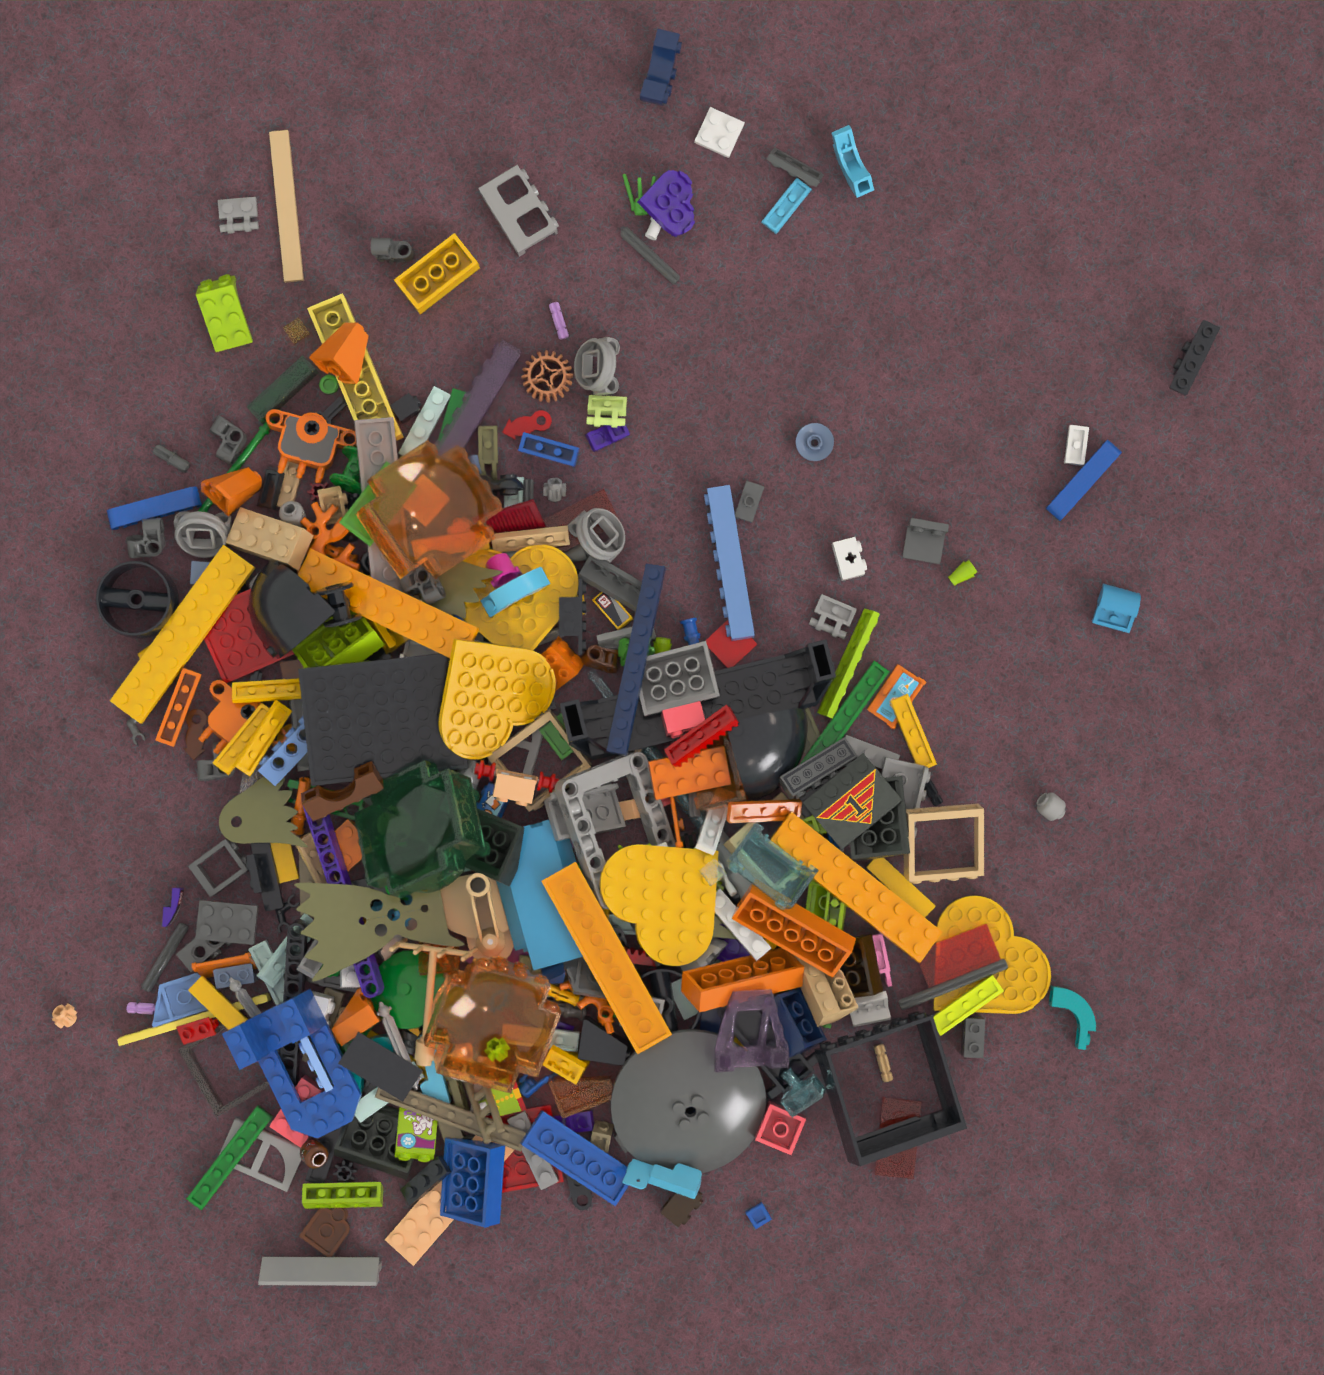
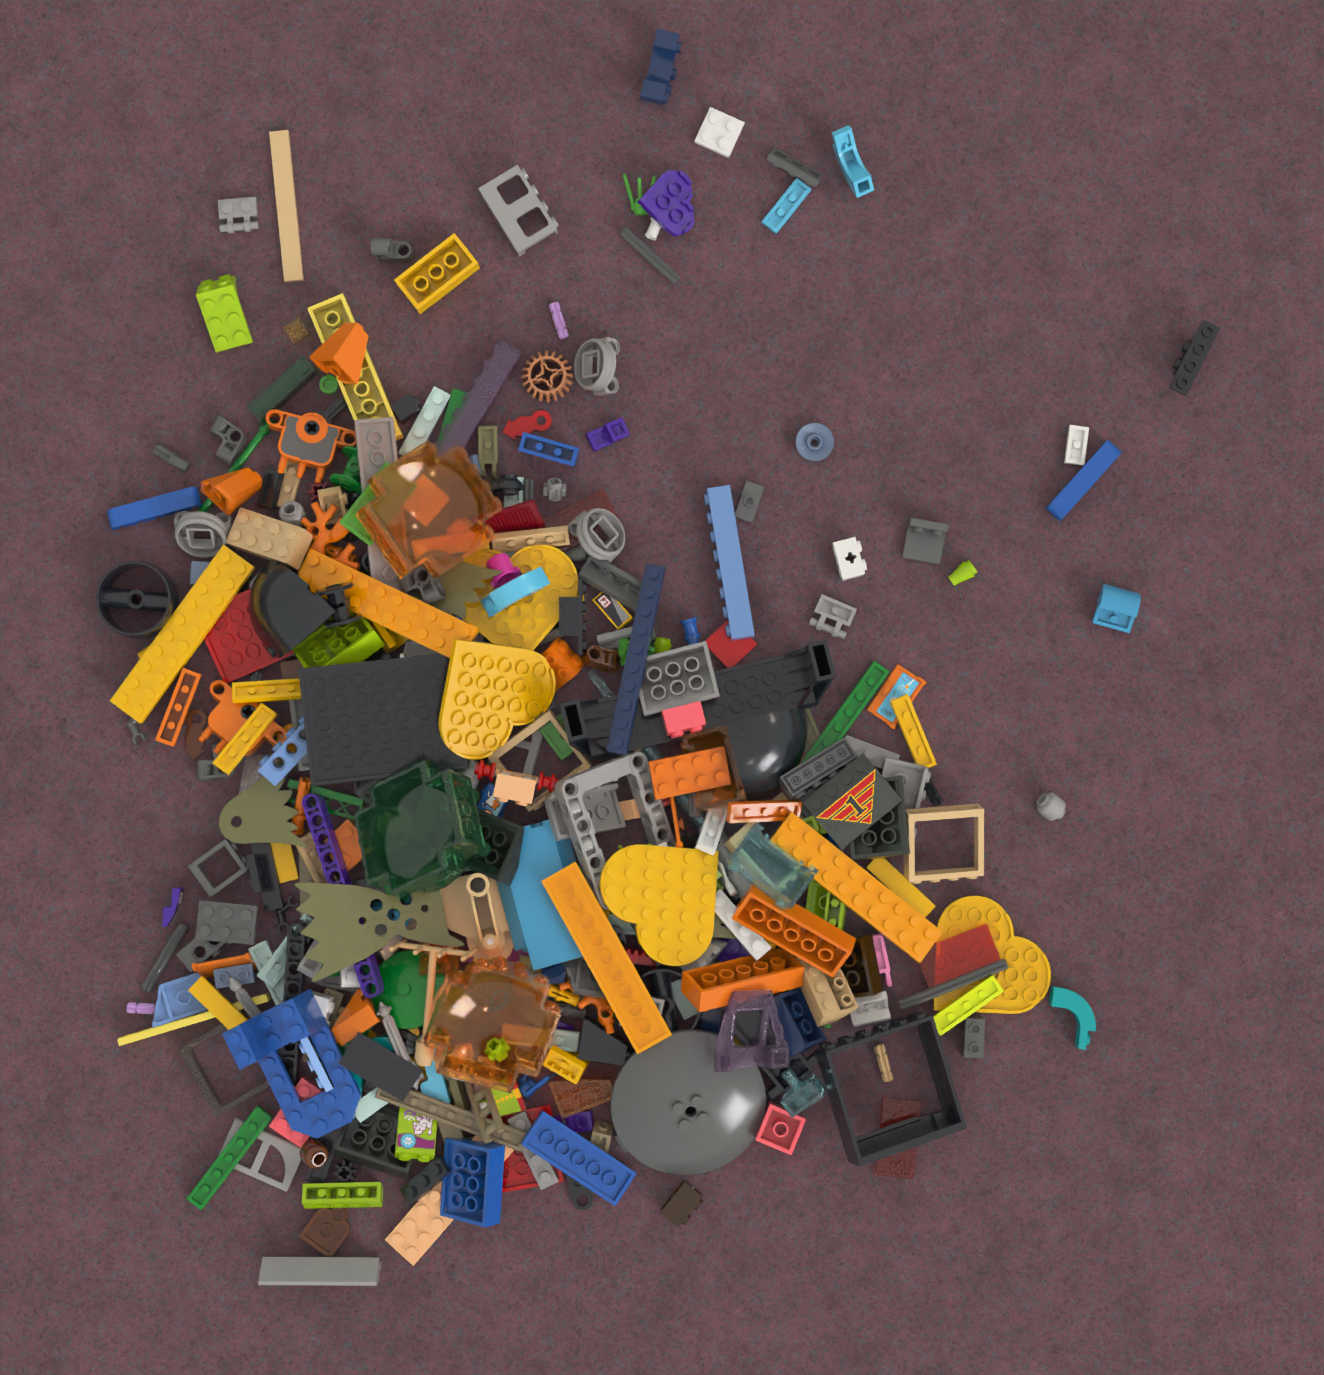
light nougat gear [52,1003,77,1028] -> none
dark grey piece [126,518,166,558] -> none
red hinge [176,1017,219,1045] -> none
yellow tile [233,700,292,776] -> none
reddish brown arch [301,761,384,821] -> none
yellowish green plate [587,395,627,428] -> none
medium azure piece [622,1159,702,1199] -> none
red gear [664,704,738,767] -> none
clear plate [698,858,727,886] -> none
blue tile [745,1202,772,1229] -> none
lime plate [817,608,880,719] -> none

